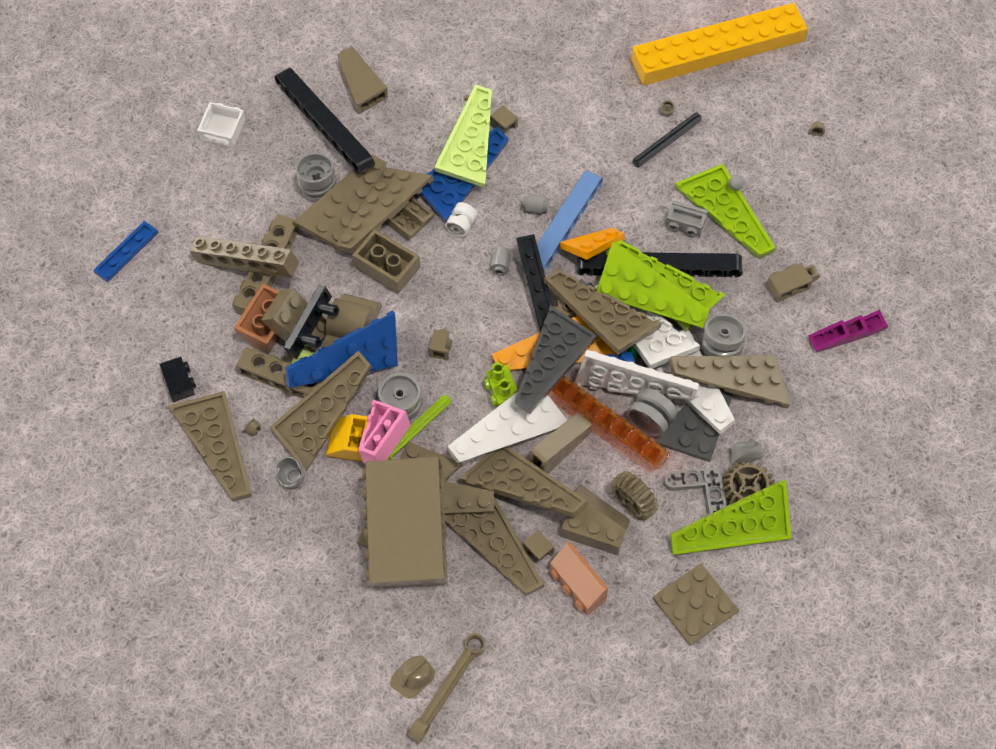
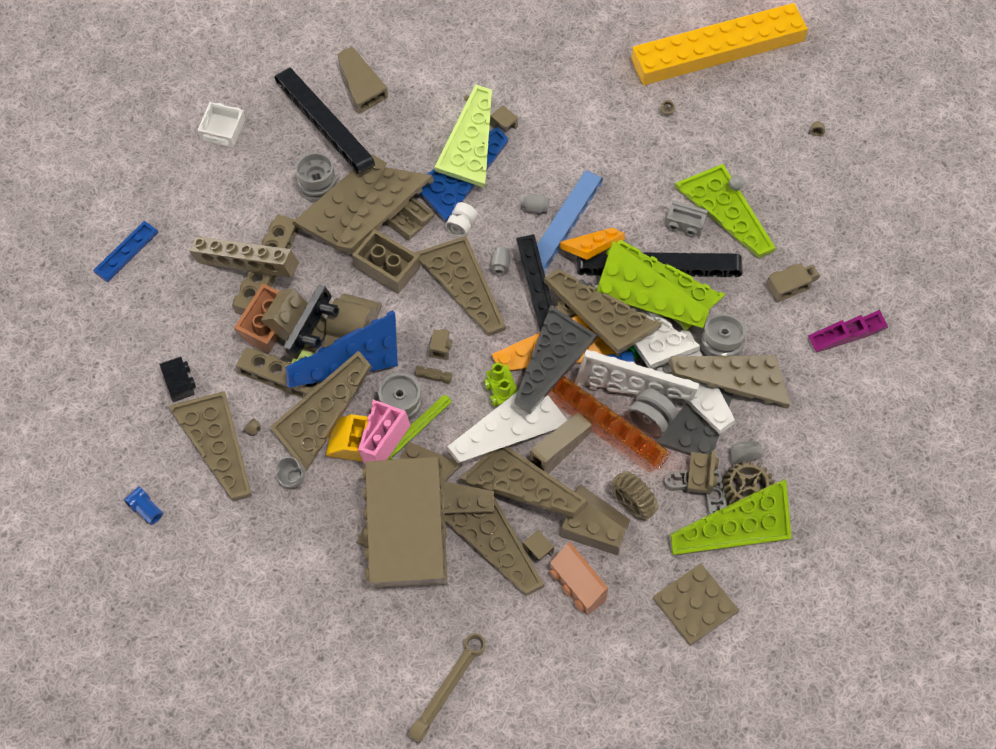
dark tan piece [390,655,436,699] -> none
black axle [632,112,702,168] -> none
none -> blue piece [123,486,163,525]
none -> dark tan wing [414,236,506,336]
none -> dark tan axle [415,365,453,384]
none -> dark tan bracket [687,450,719,494]

